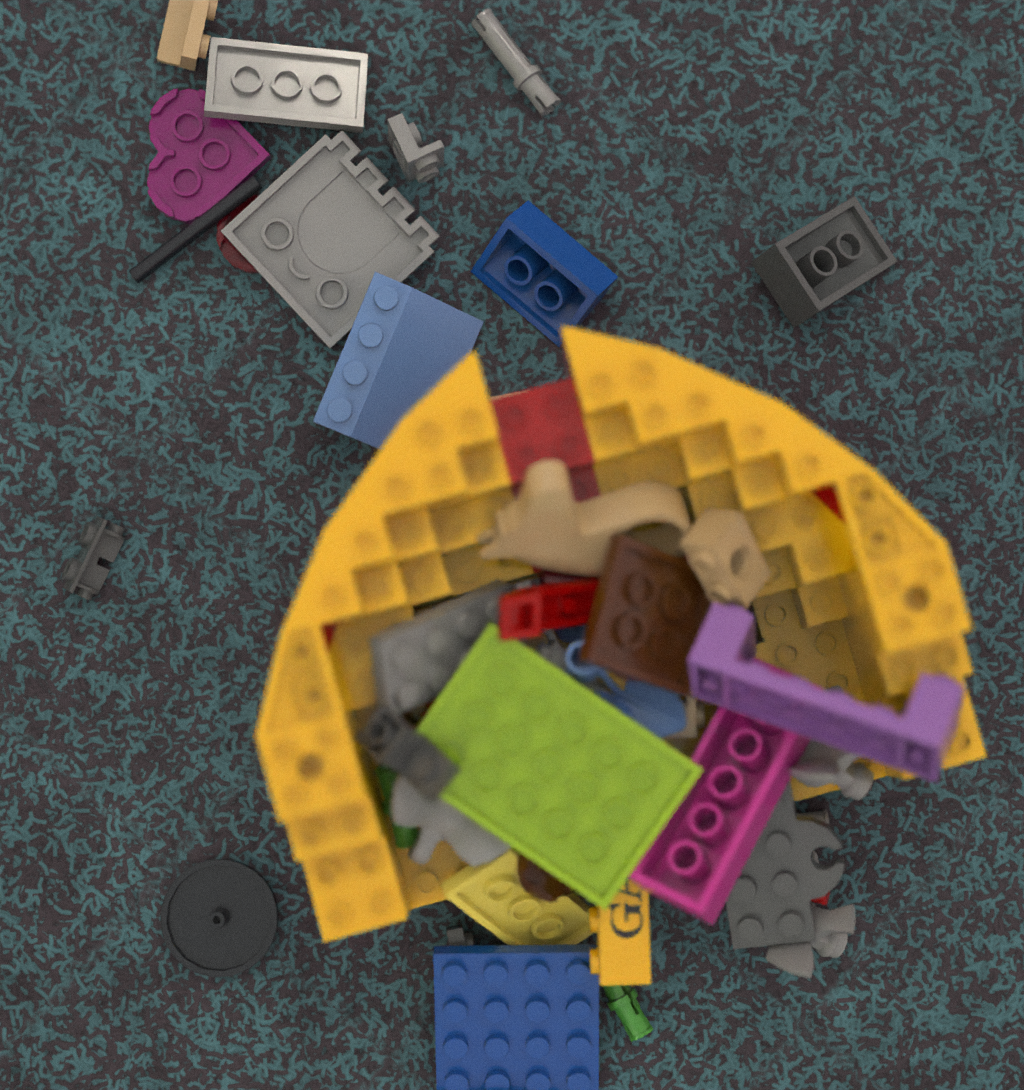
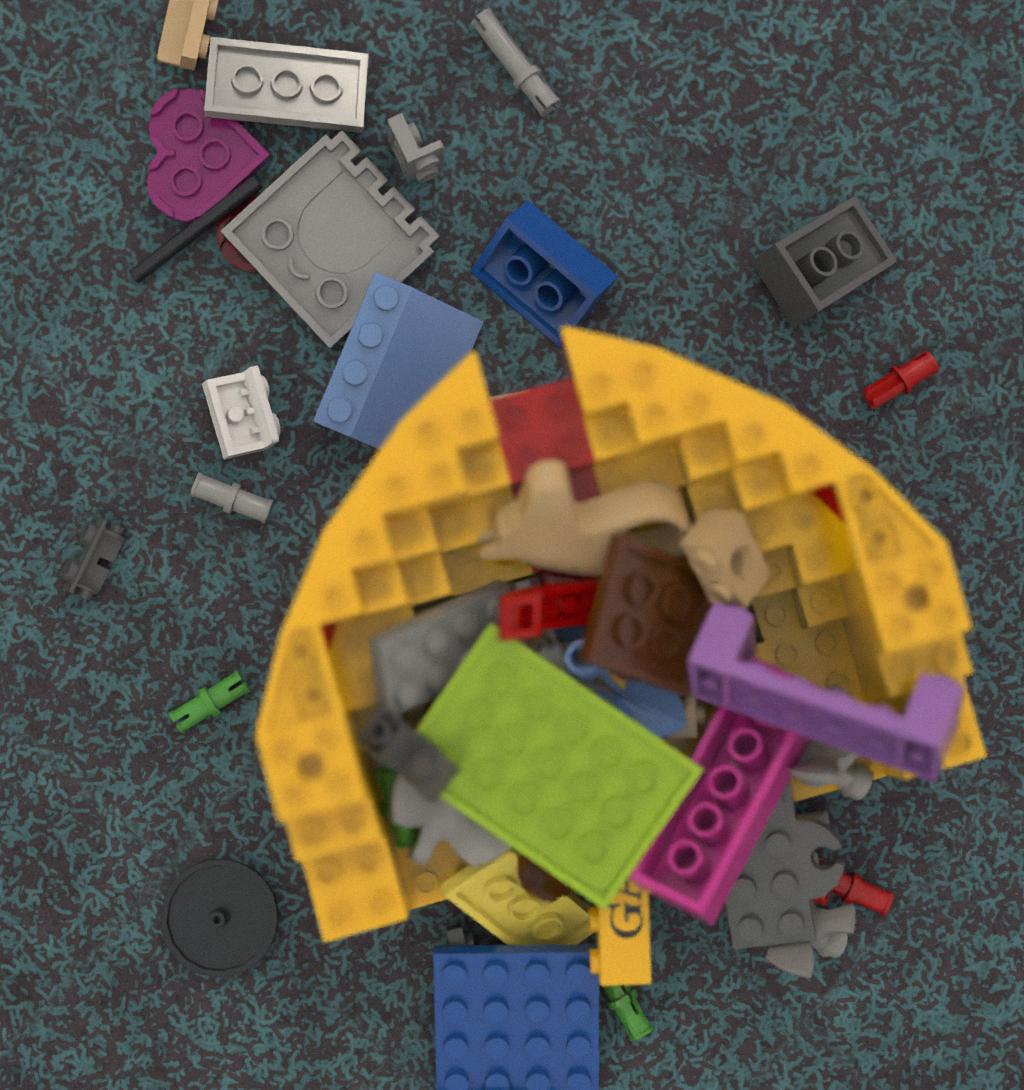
none -> bright green pin [169,670,251,734]
none -> light grey pin [190,472,274,524]
none -> white bracket [202,366,280,459]
none -> red pin [819,860,894,916]
none -> red axle [862,350,939,409]

